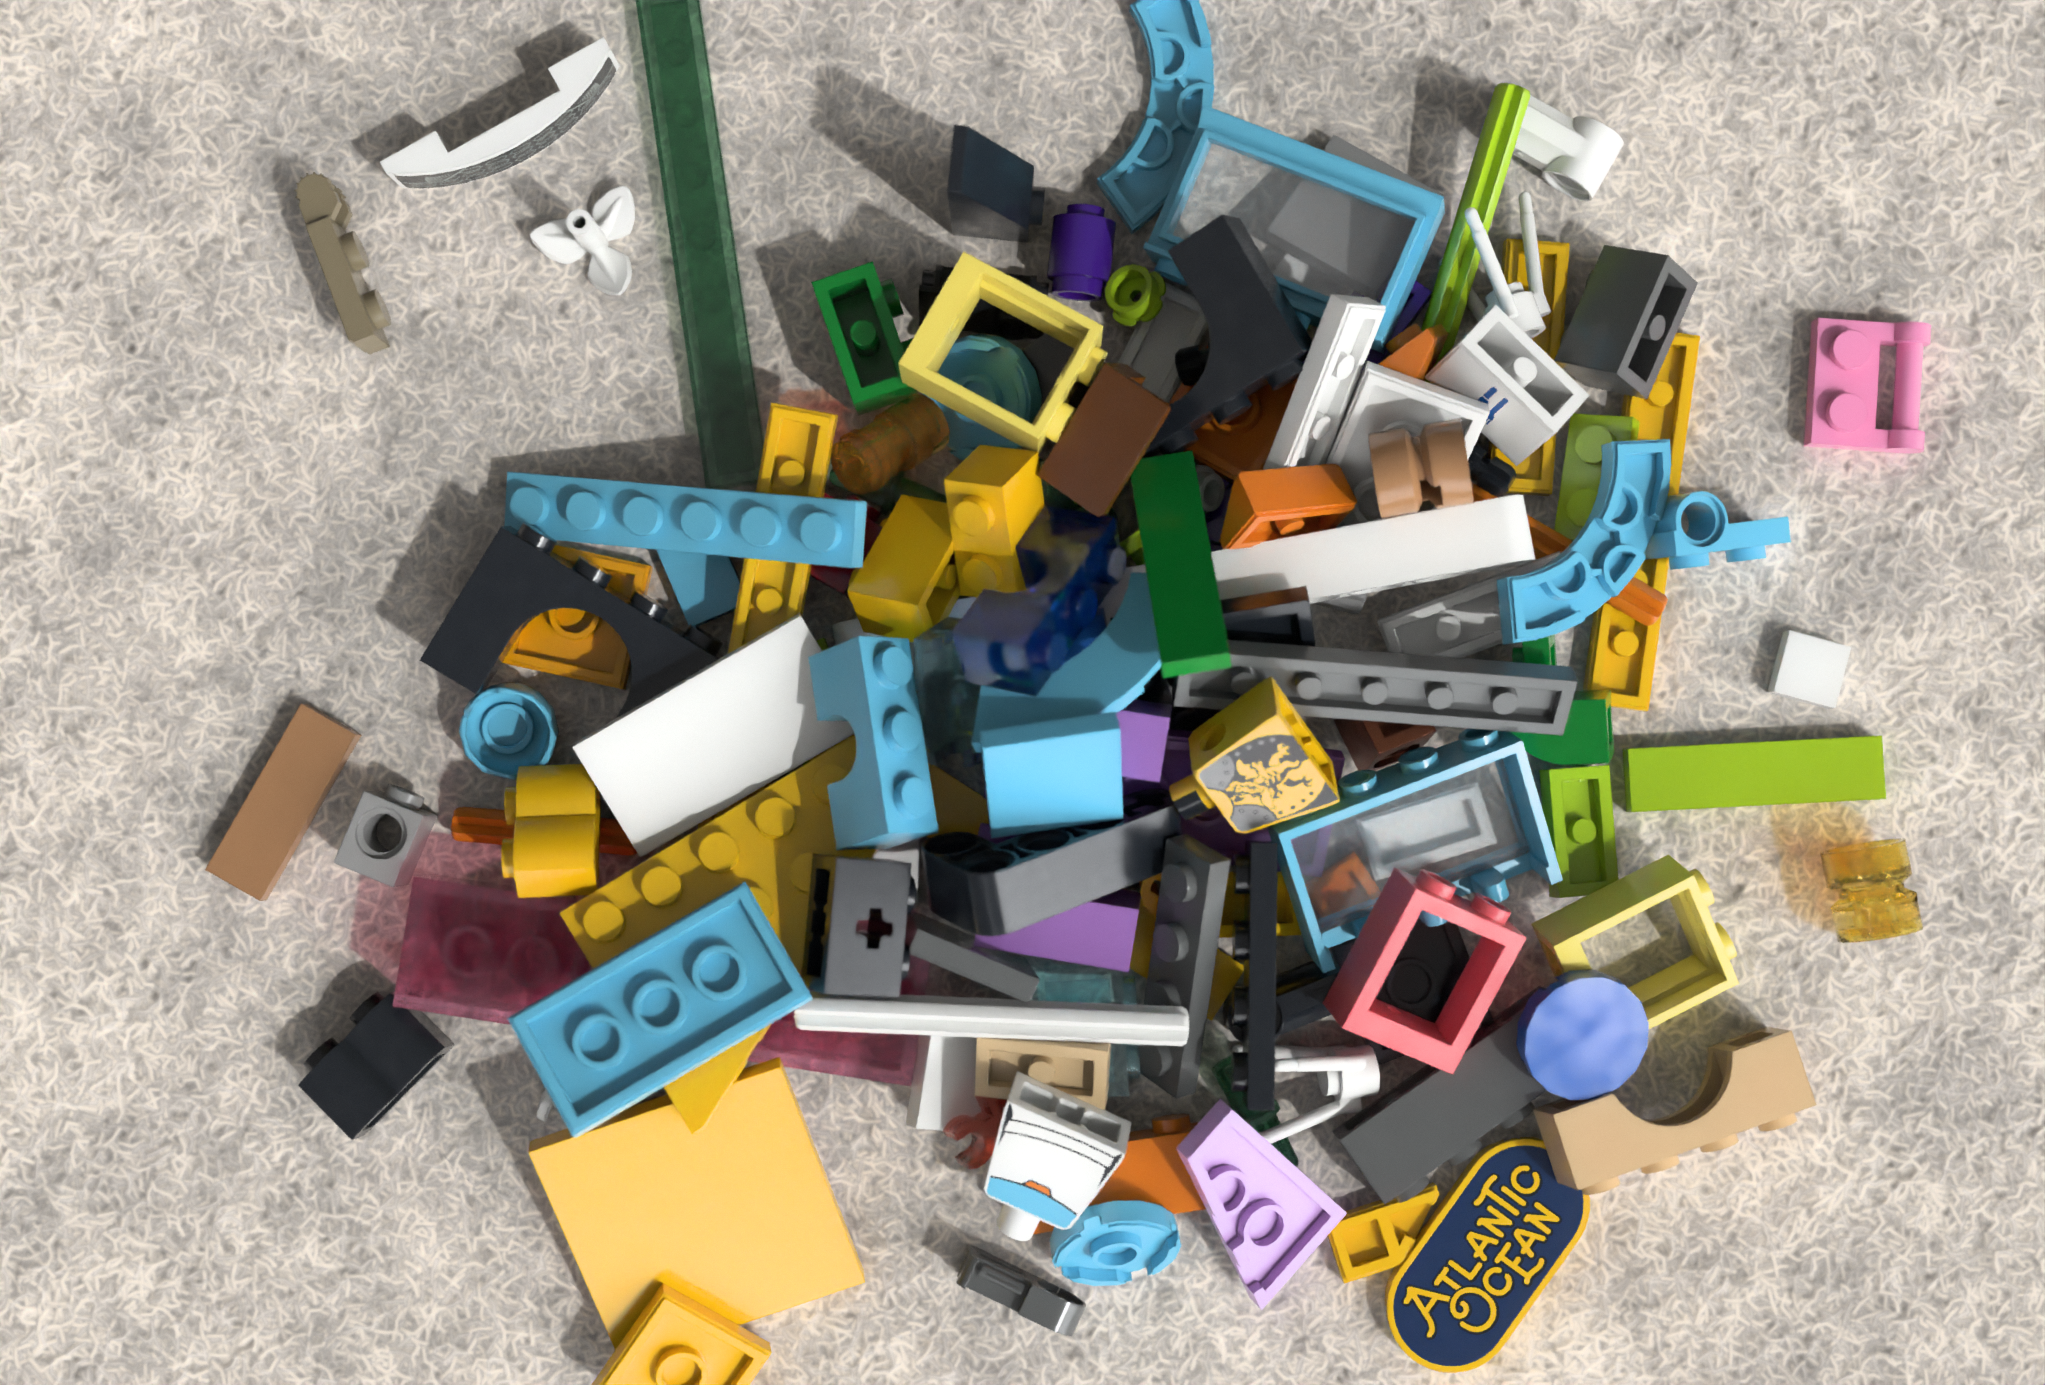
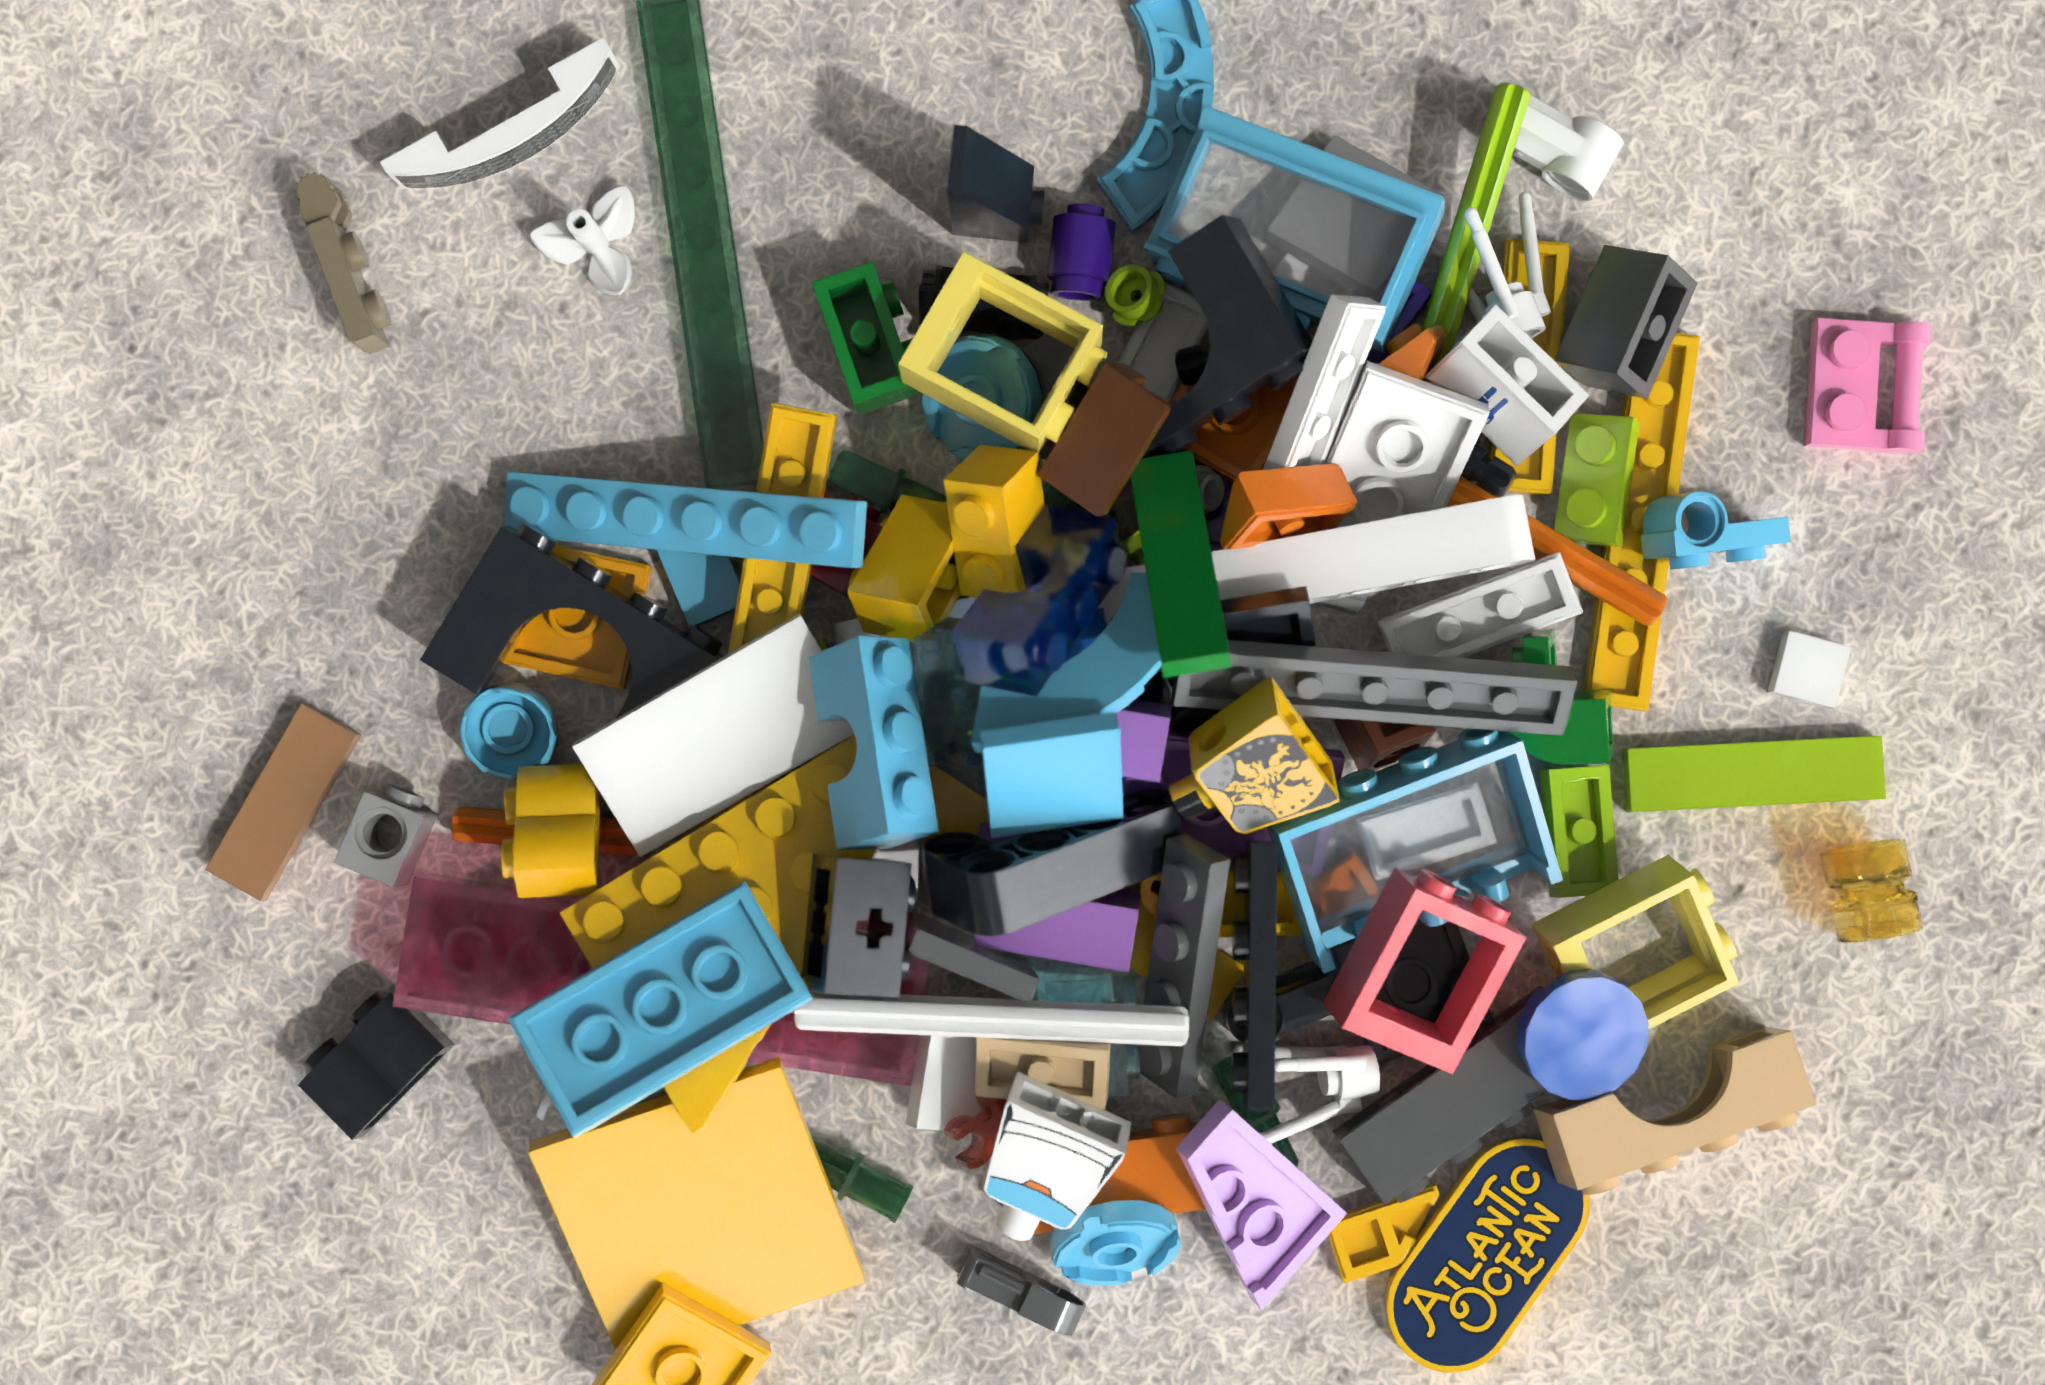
clear orange piece [830,393,950,494] -> none
medium nougat wheel [1368,418,1474,518] -> none
medium azure tile [1497,439,1671,645] -> none
none -> clear green axle [811,1135,914,1223]

